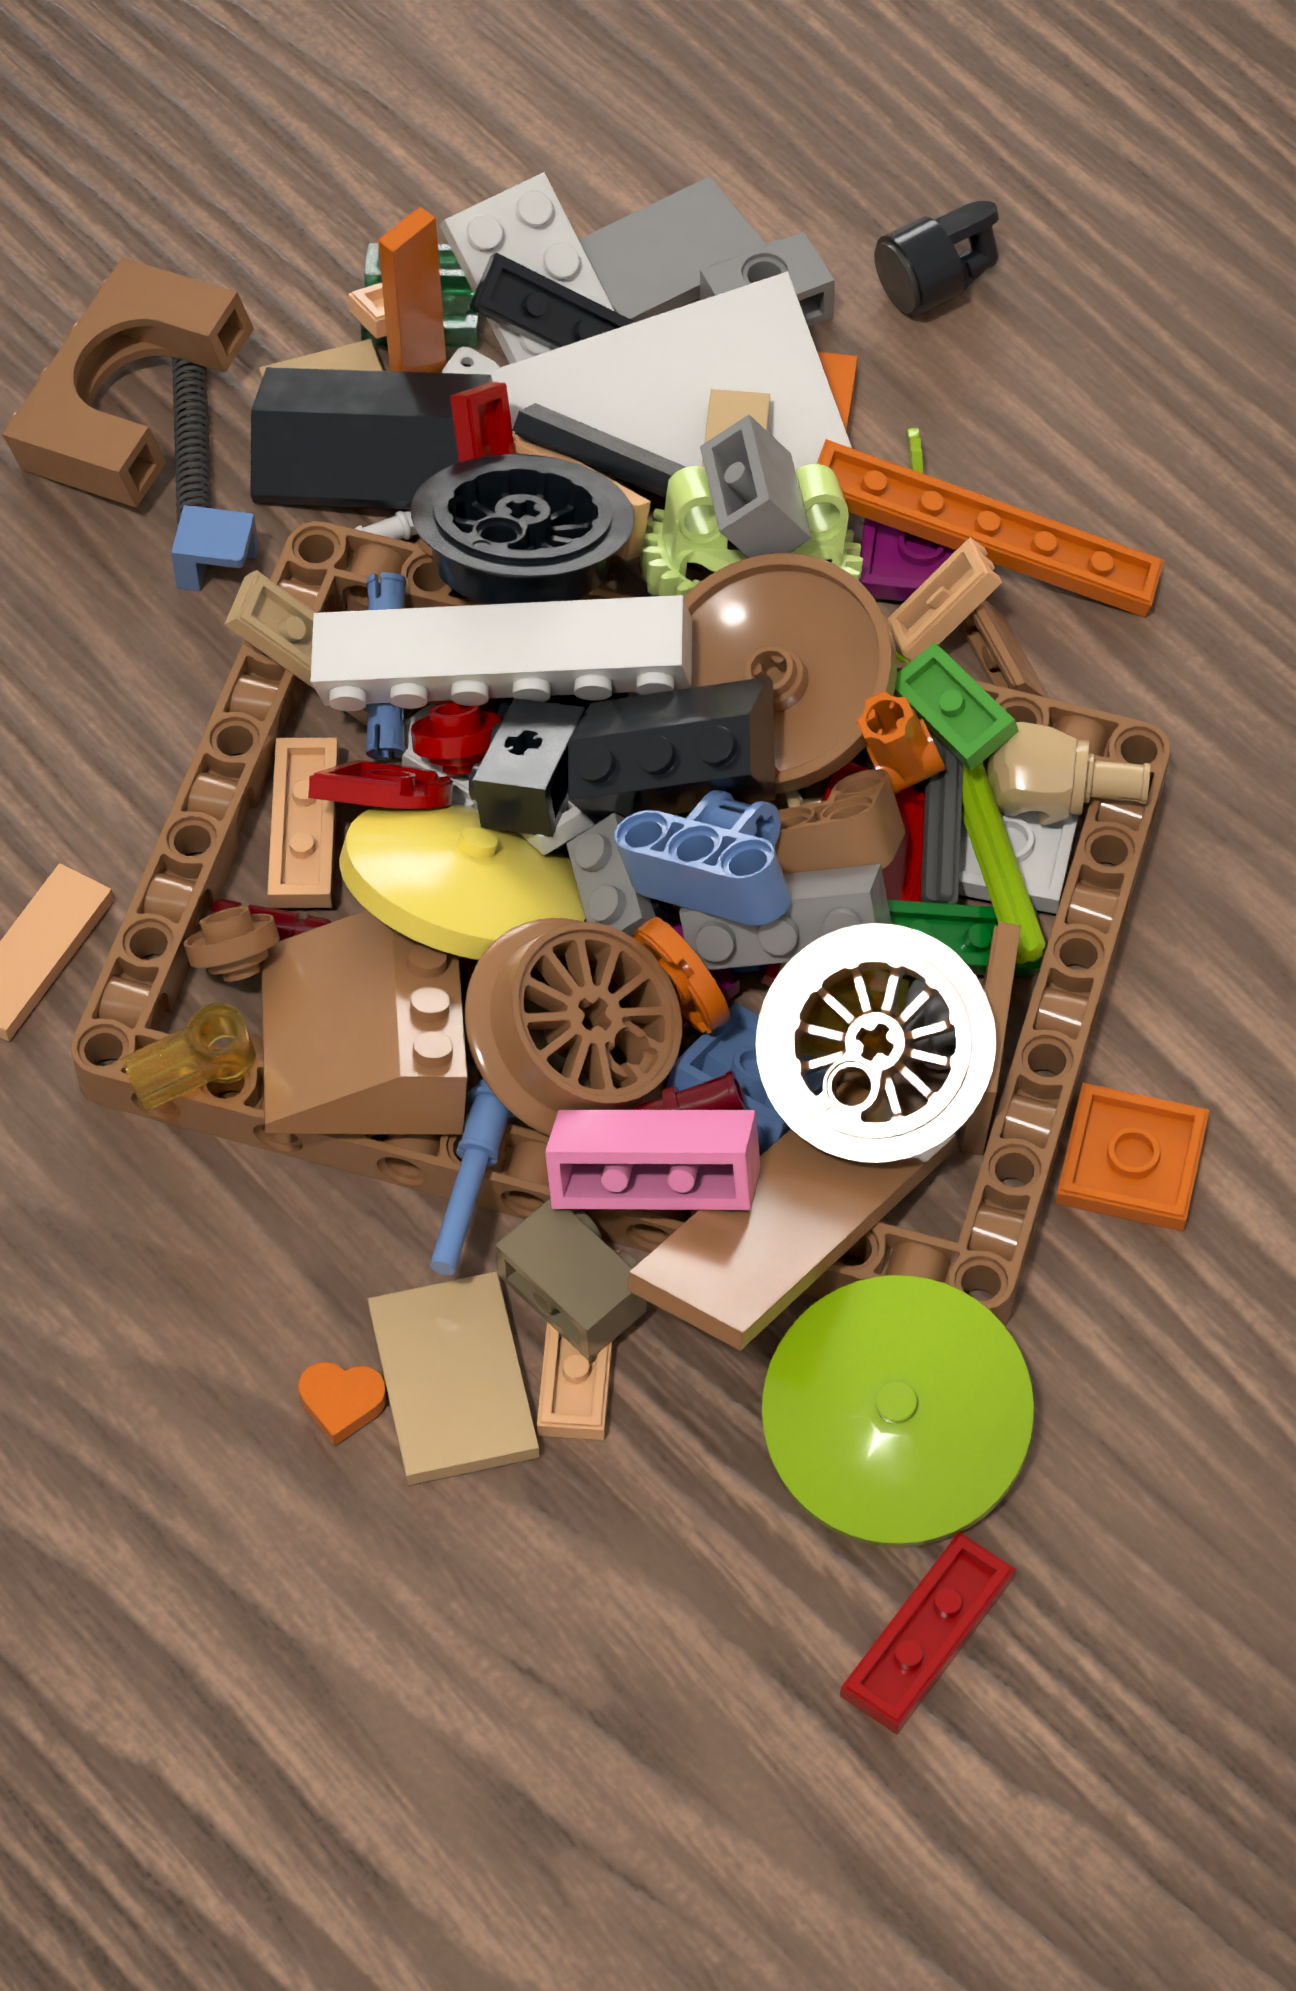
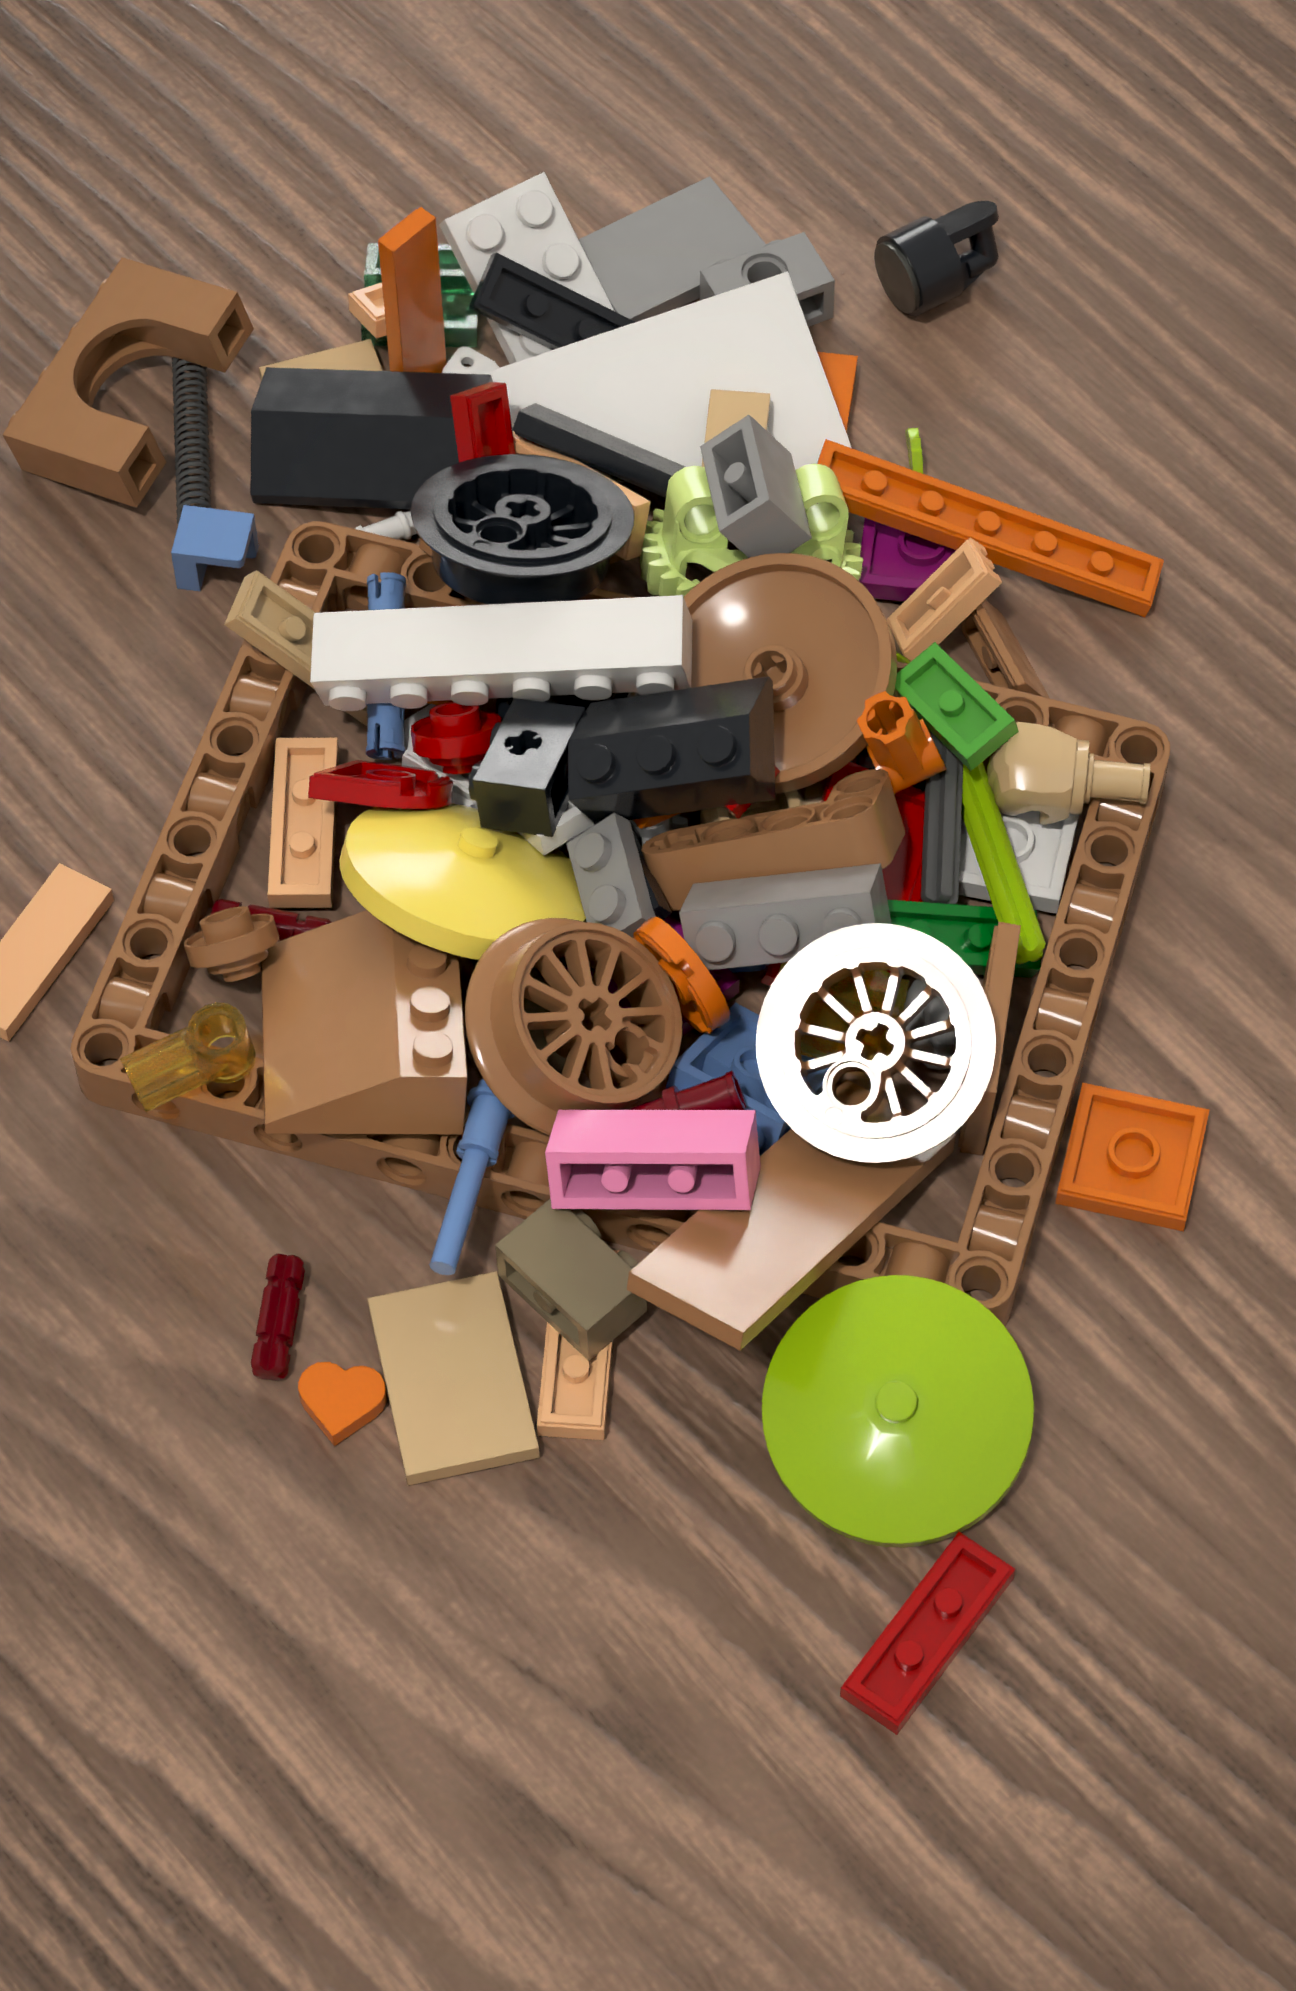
medium blue piece [614,790,791,926] -> none
none -> dark red axle [251,1254,305,1381]

